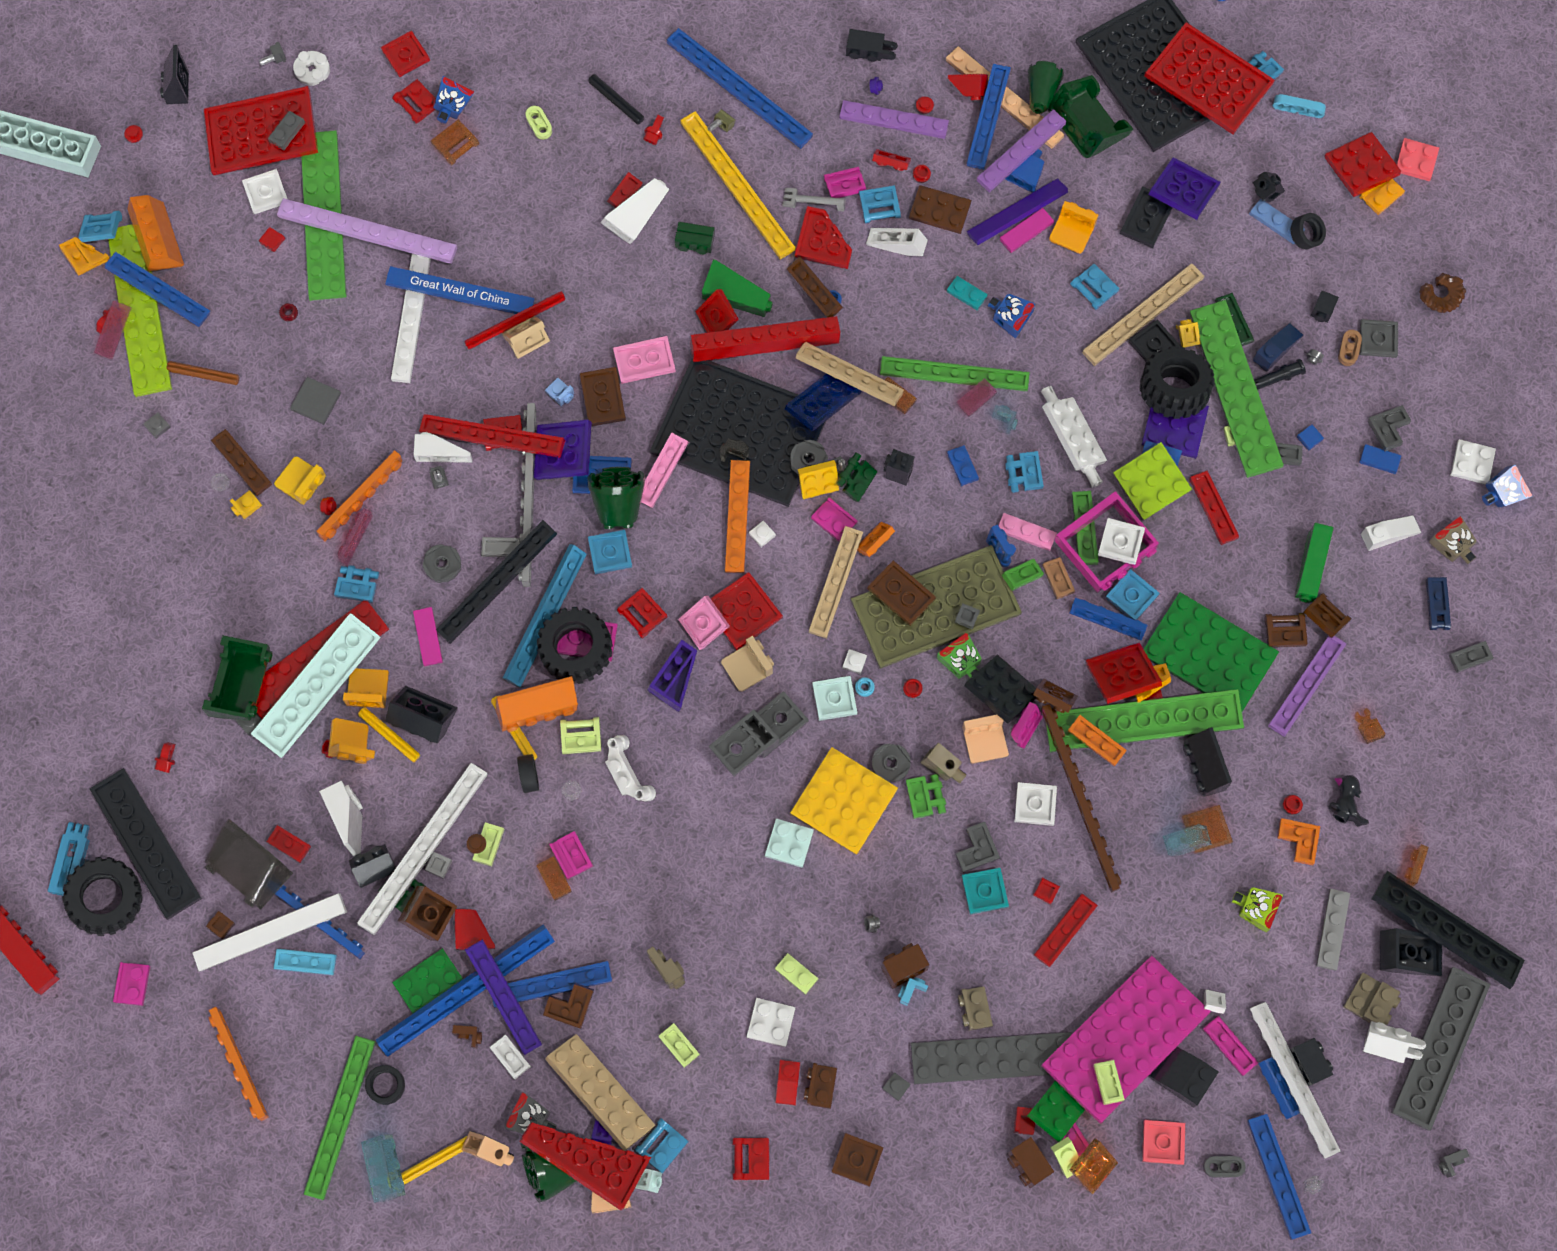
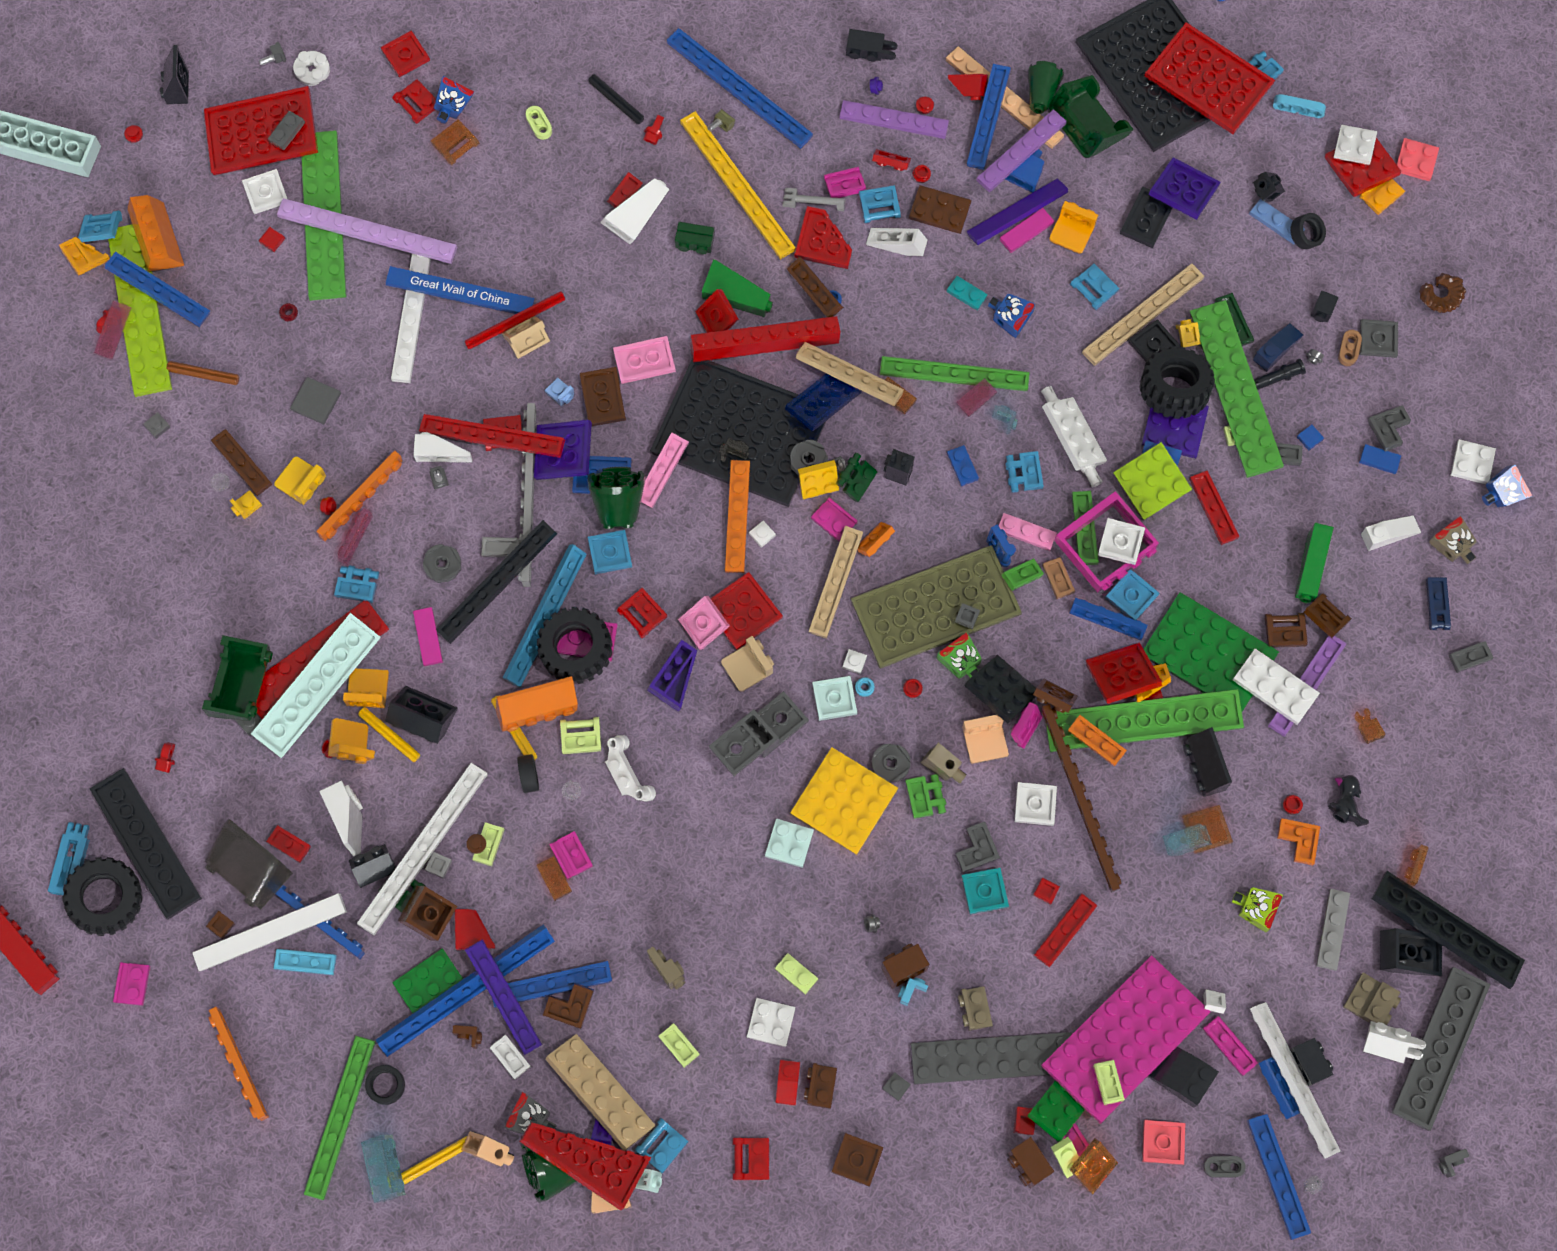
reddish brown plate [867,560,936,626] -> none
none -> white plate [1233,649,1320,725]
none -> white plate [1334,125,1377,165]

